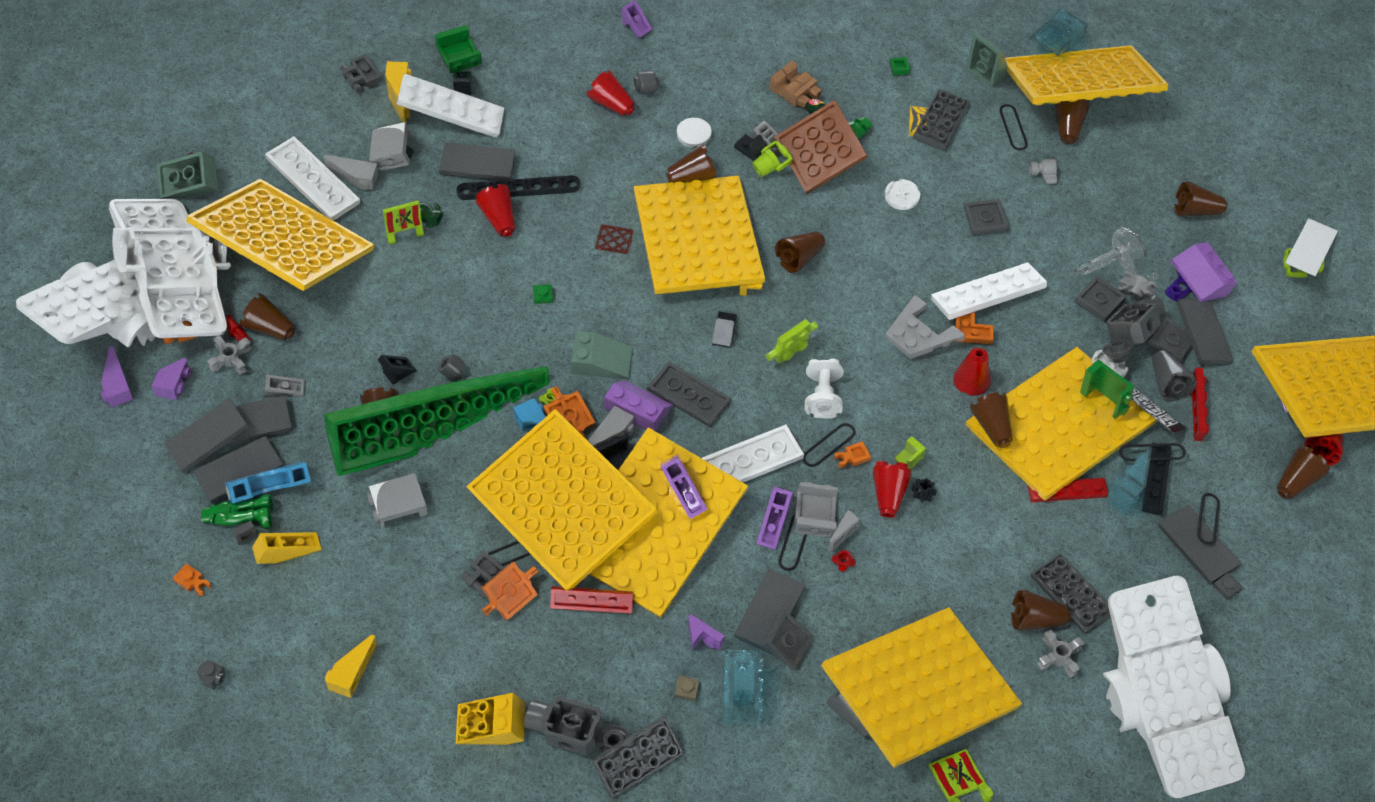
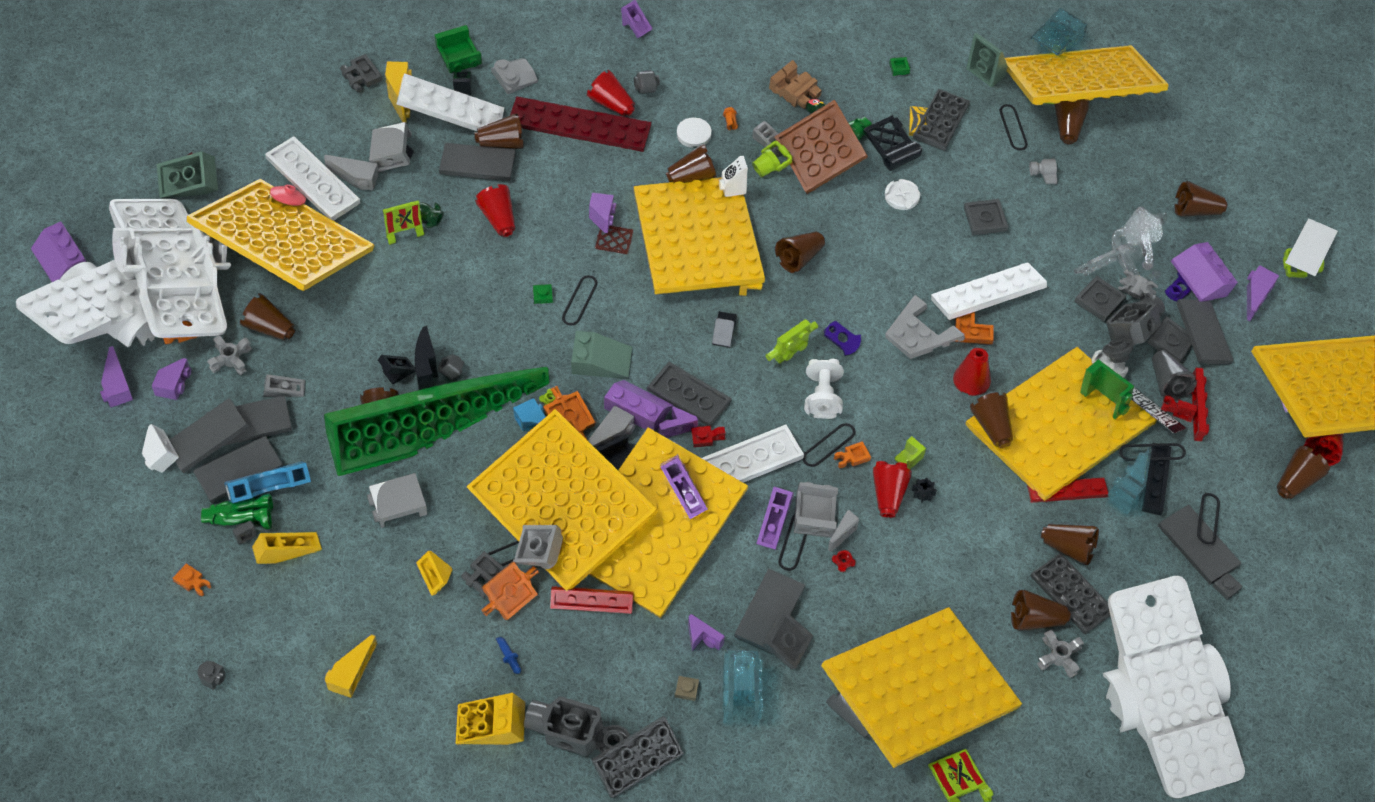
red axle [225,315,251,342] -> none
black beam [456,175,580,200] -> none
black slope [734,134,767,161] -> none
none -> medium lavender slope [31,221,86,282]
none -> white slope [142,424,179,473]
none -> coral dish [270,185,306,206]
none -> black slope [415,326,438,390]
none -> yellow slope [416,551,452,596]
none -> reddish brown cone [474,113,524,149]
none -> light grey slope [491,58,538,94]
none -> blue piece [495,637,521,674]
none -> dark red plate [510,96,652,152]
none -> light grey slope [513,525,563,569]
none -> black piece [562,275,598,326]
none -> medium lavender slope [589,193,616,233]
none -> medium lavender slope [658,407,698,438]
none -> red plate [691,426,725,447]
none -> white slope [719,156,748,197]
none -> orange pin [723,107,738,130]
none -> dark purple piece [824,321,861,356]
none -> black piece [863,115,922,171]
none -> reddish brown cone [1041,524,1099,565]
none -> clear plate [1124,206,1167,270]
none -> red plate [1161,396,1197,422]
none -> medium lavender slope [1247,265,1279,321]

